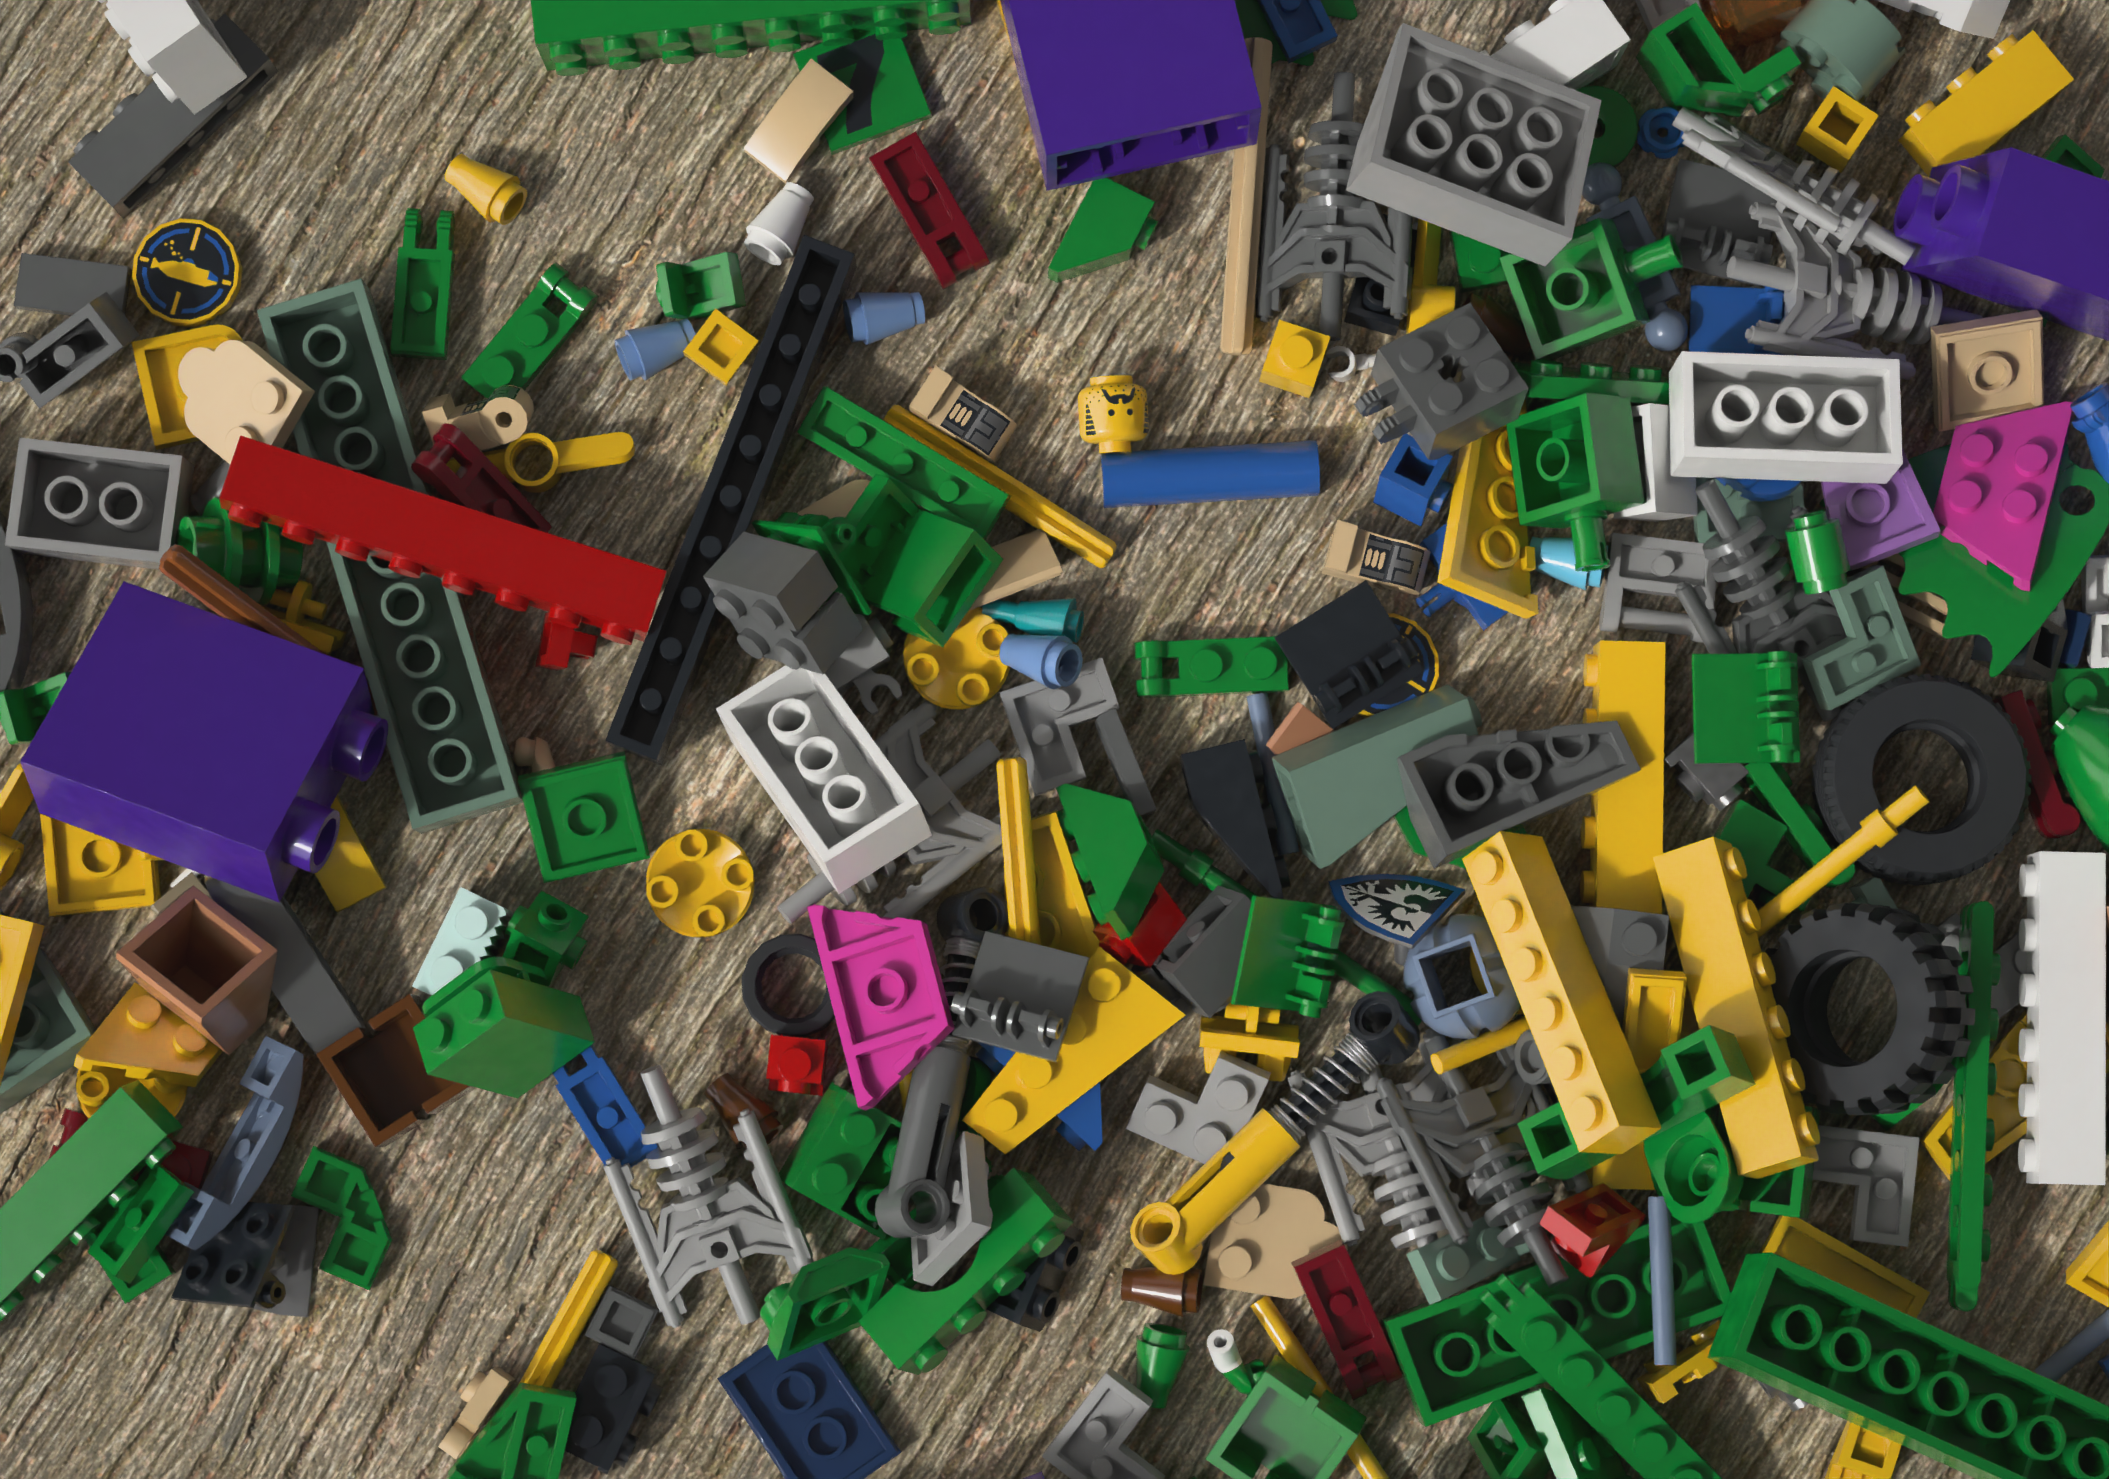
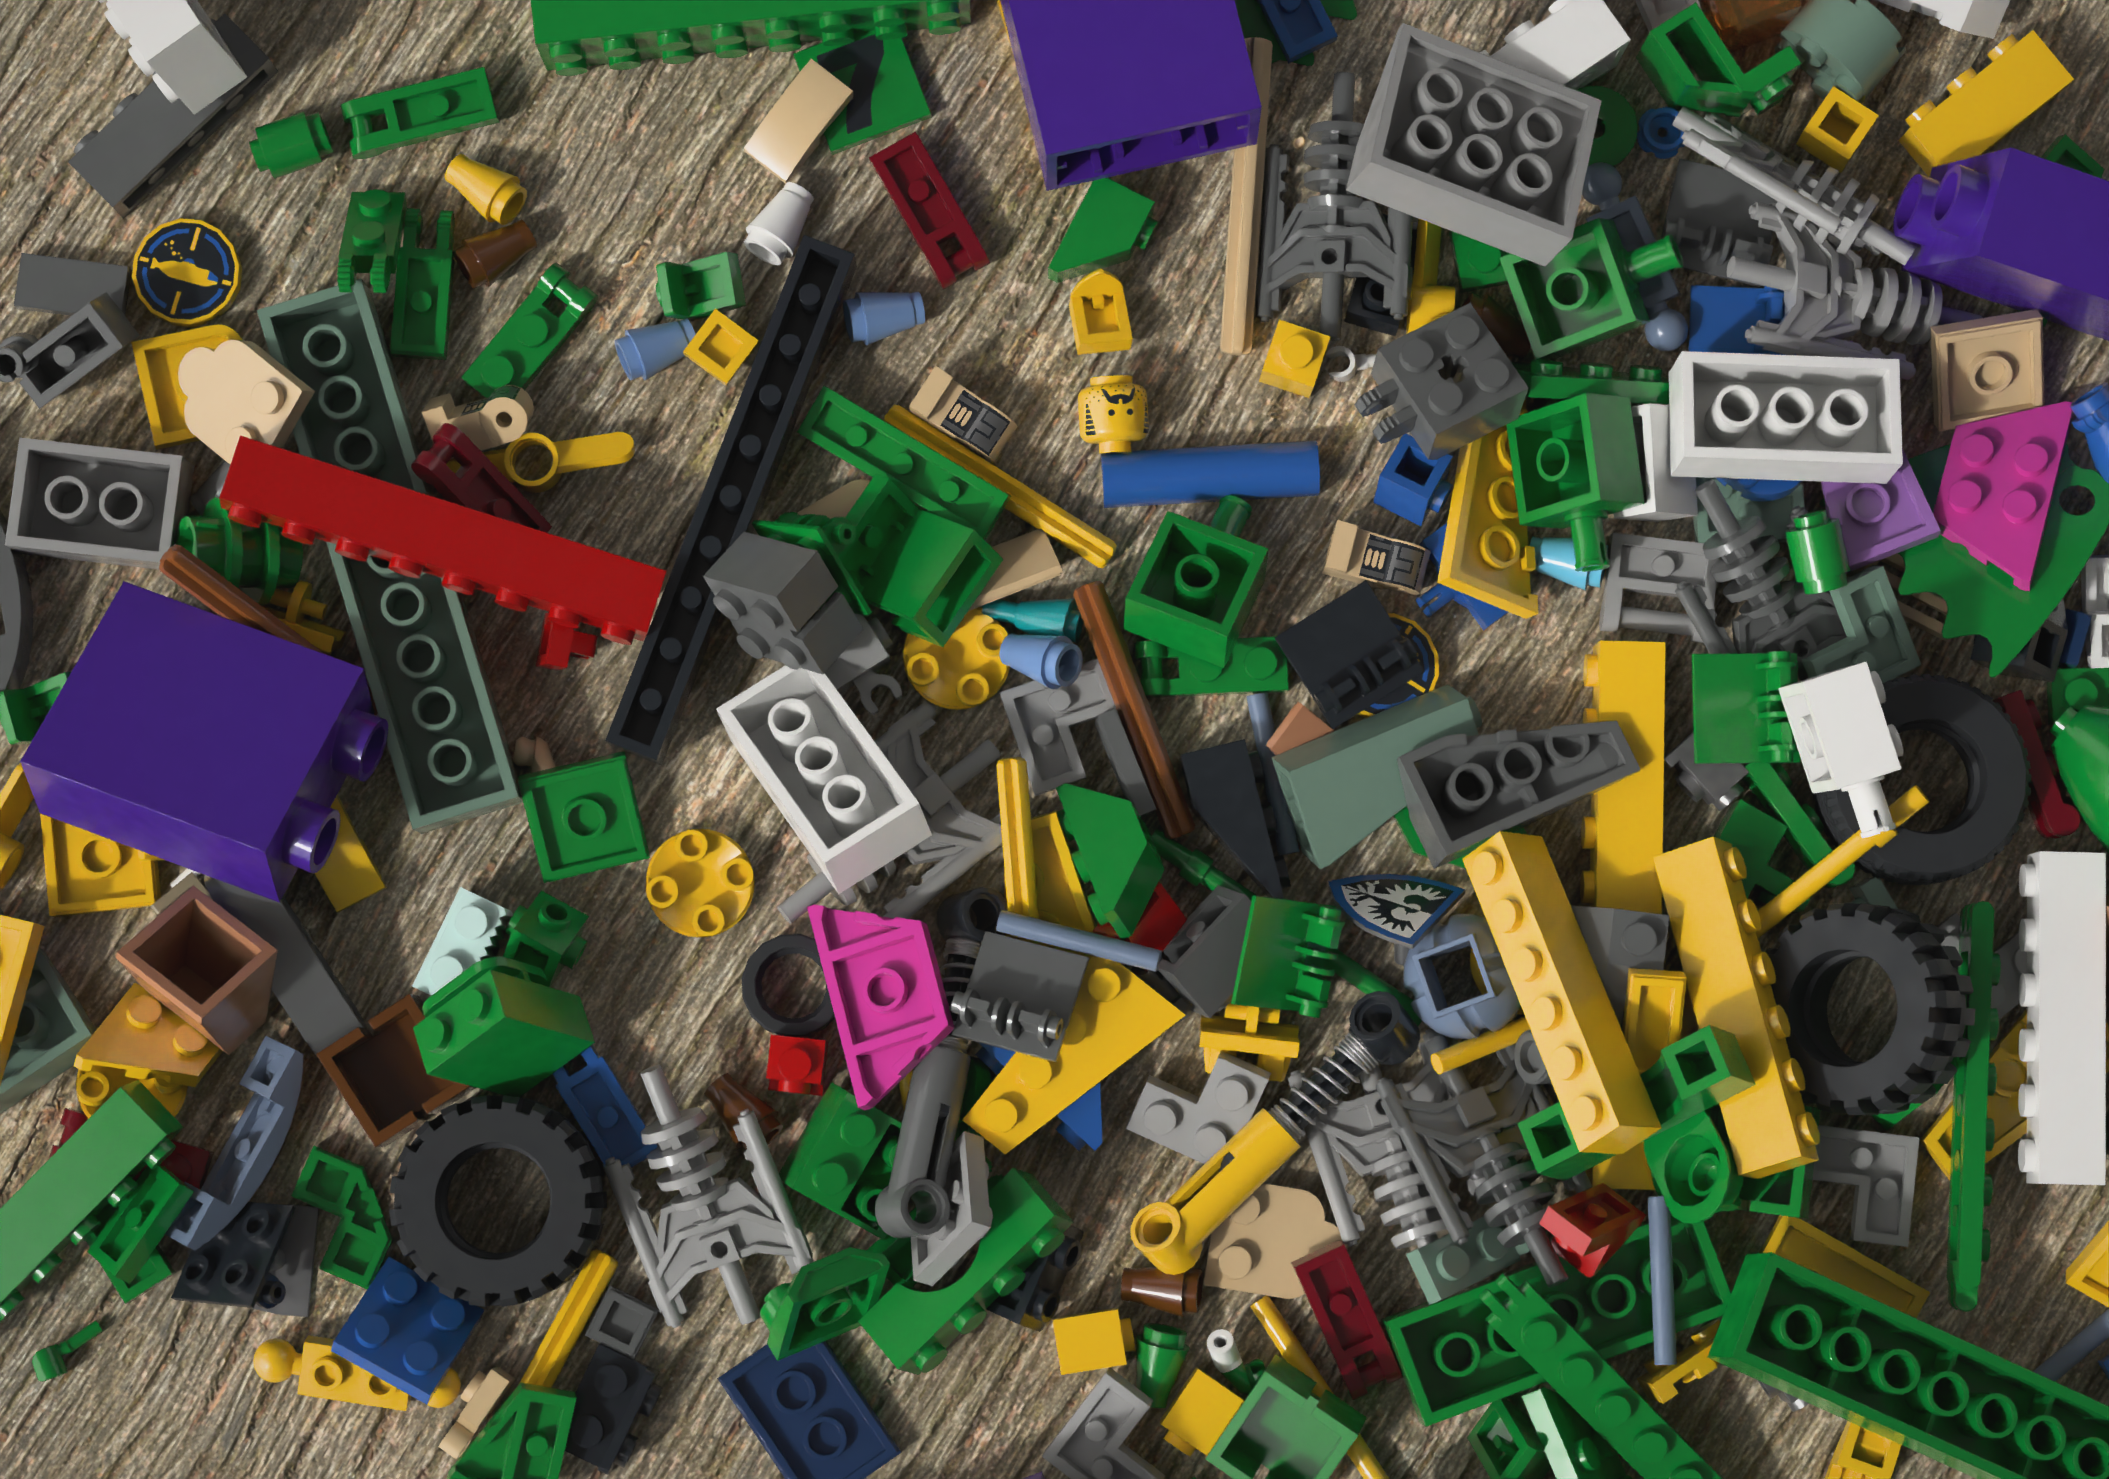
none -> green hand [32,1320,103,1382]
none -> green brick [249,111,334,179]
none -> yellow plate [253,1335,461,1411]
none -> blue plate [331,1257,484,1405]
none -> green hinge [337,189,407,293]
none -> green plate [340,67,499,159]
none -> black tyre [389,1095,607,1307]
none -> reddish brown cone [453,219,537,289]
none -> sand blue bar [996,910,1162,972]
none -> yellow brick [1052,1307,1135,1375]
none -> yellow plate [1069,268,1133,355]
none -> dark orange axle [1073,581,1195,839]
none -> green brick [1123,495,1269,668]
none -> yellow brick [1160,1366,1244,1457]
none -> white brick [1778,661,1903,838]

